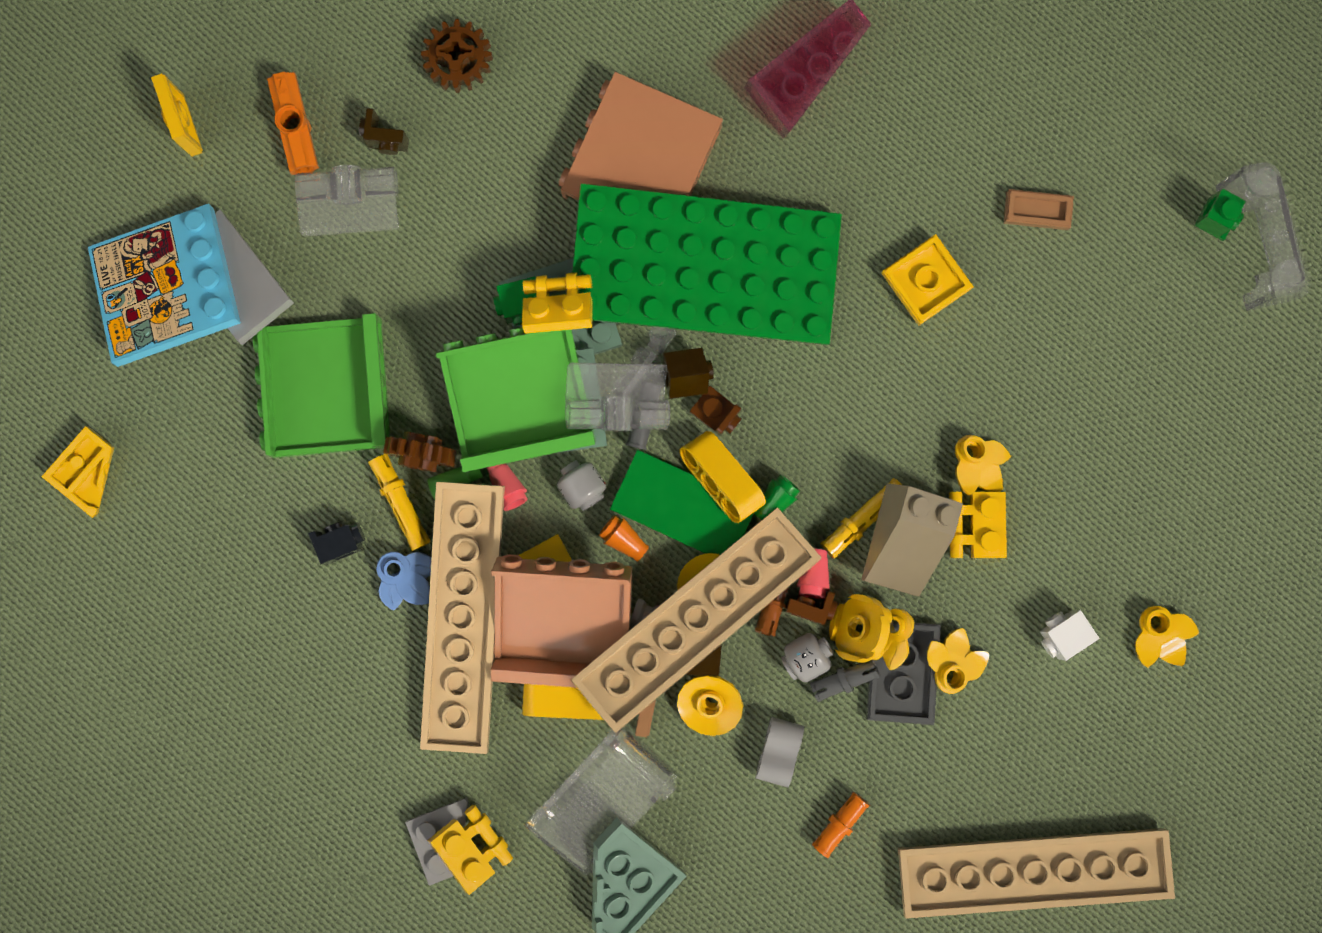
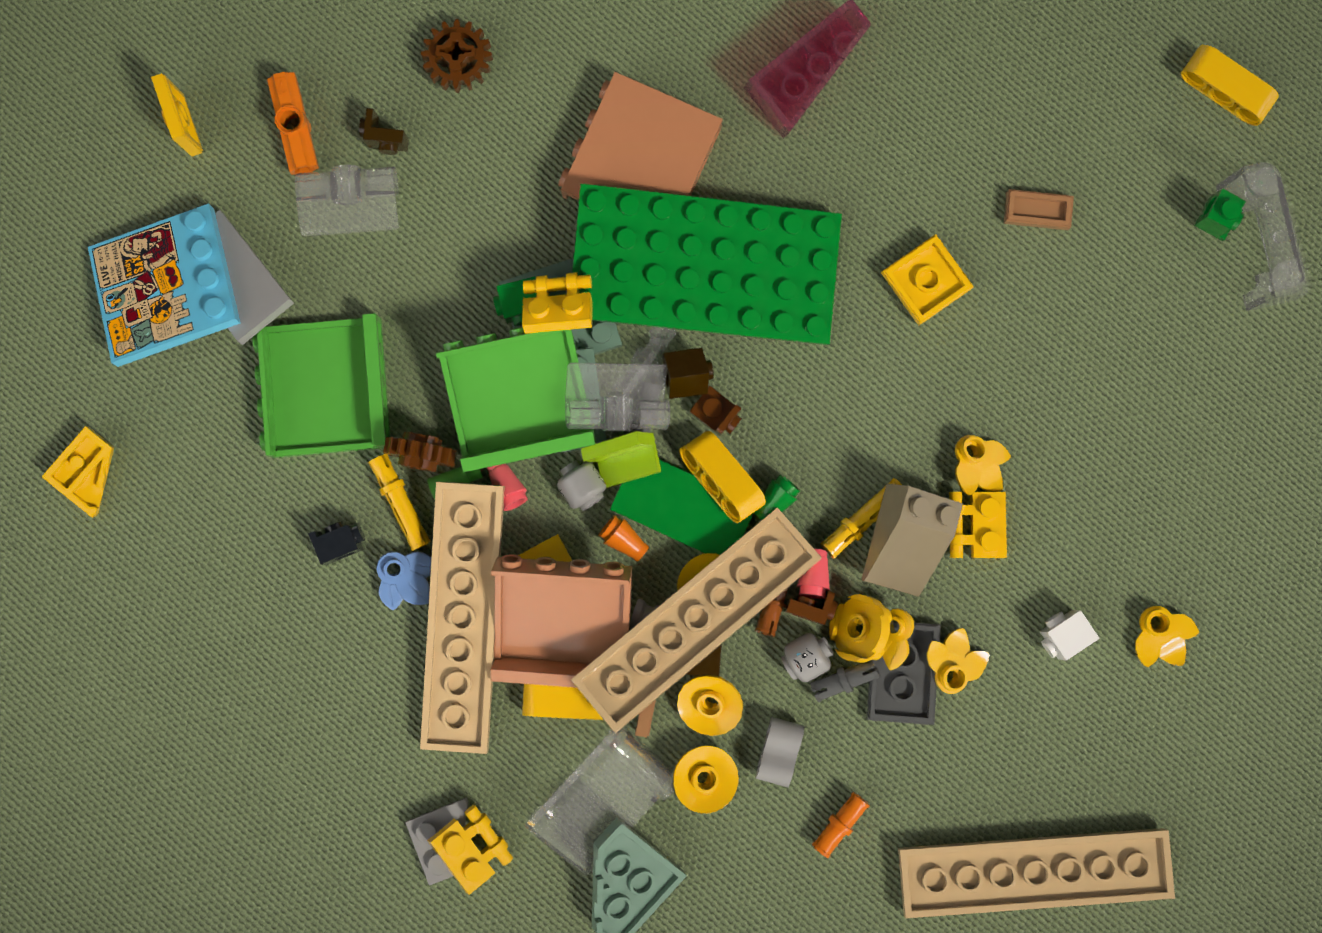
none -> lime panel [581,431,661,488]
none -> yellow dish [673,745,739,814]
none -> yellow beam [1181,44,1279,126]

